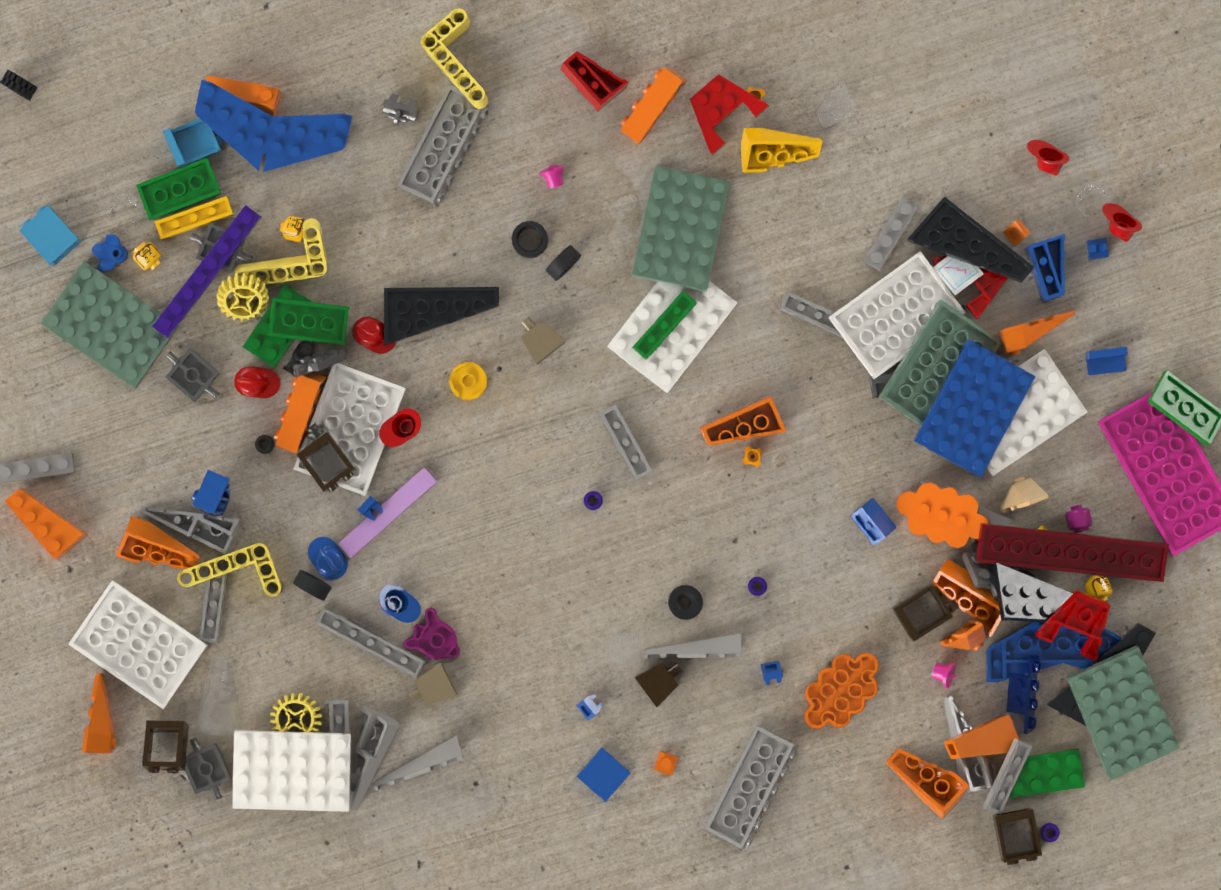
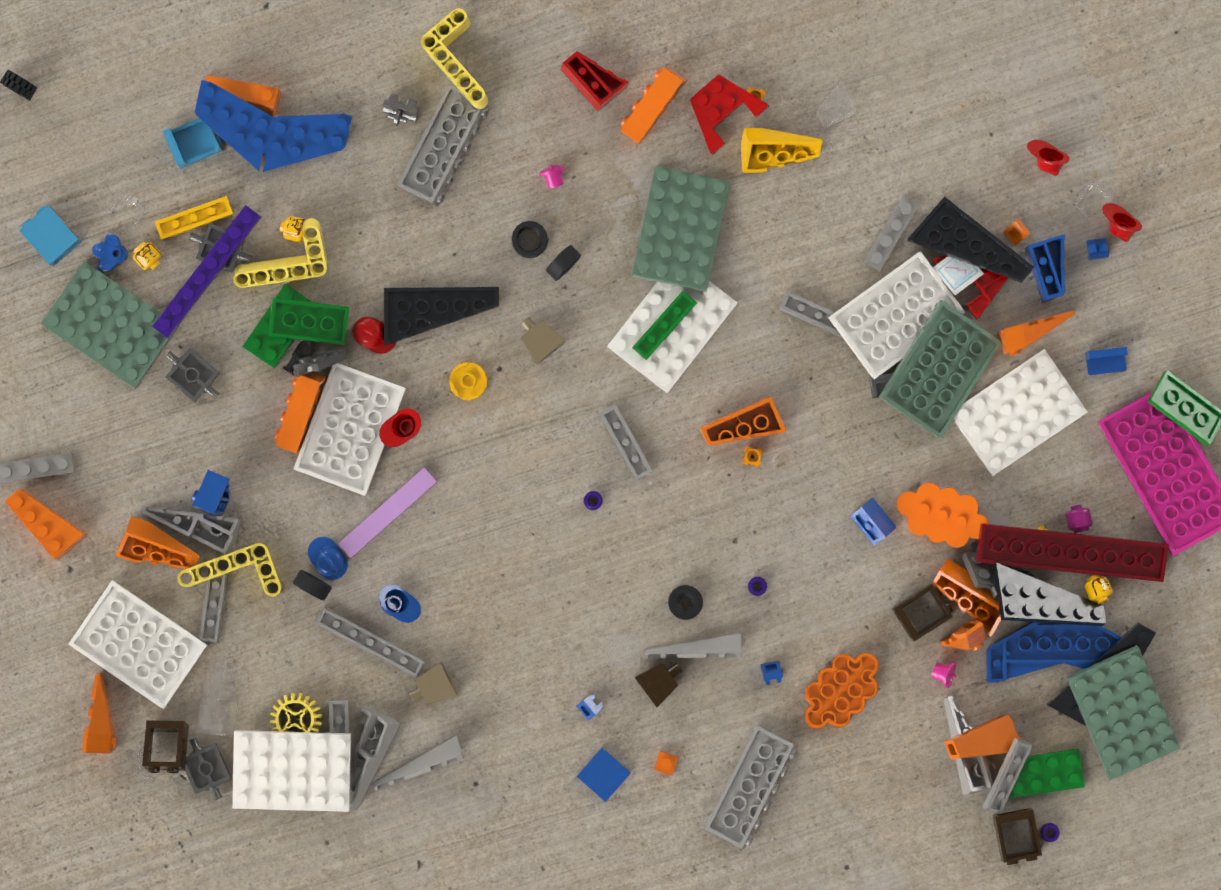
green plate [136,158,222,221] -> none
light yellow gear [217,273,269,322] -> none
red piece [234,366,280,399] -> none
pearl dark grey plate [255,435,274,454] -> none
dark brown window [296,432,357,493] -> none
pearl dark grey plate [306,423,324,441] -> none
blue tile [357,495,383,521] -> none
magenta tile [404,608,460,660] -> none
orange wedge [886,748,969,819] -> none
blue plate [913,339,1036,478] -> none
tan wedge [999,476,1049,514] -> none
clear blue bracket [1006,655,1041,734] -> none
red wing [1035,590,1110,661] -> none

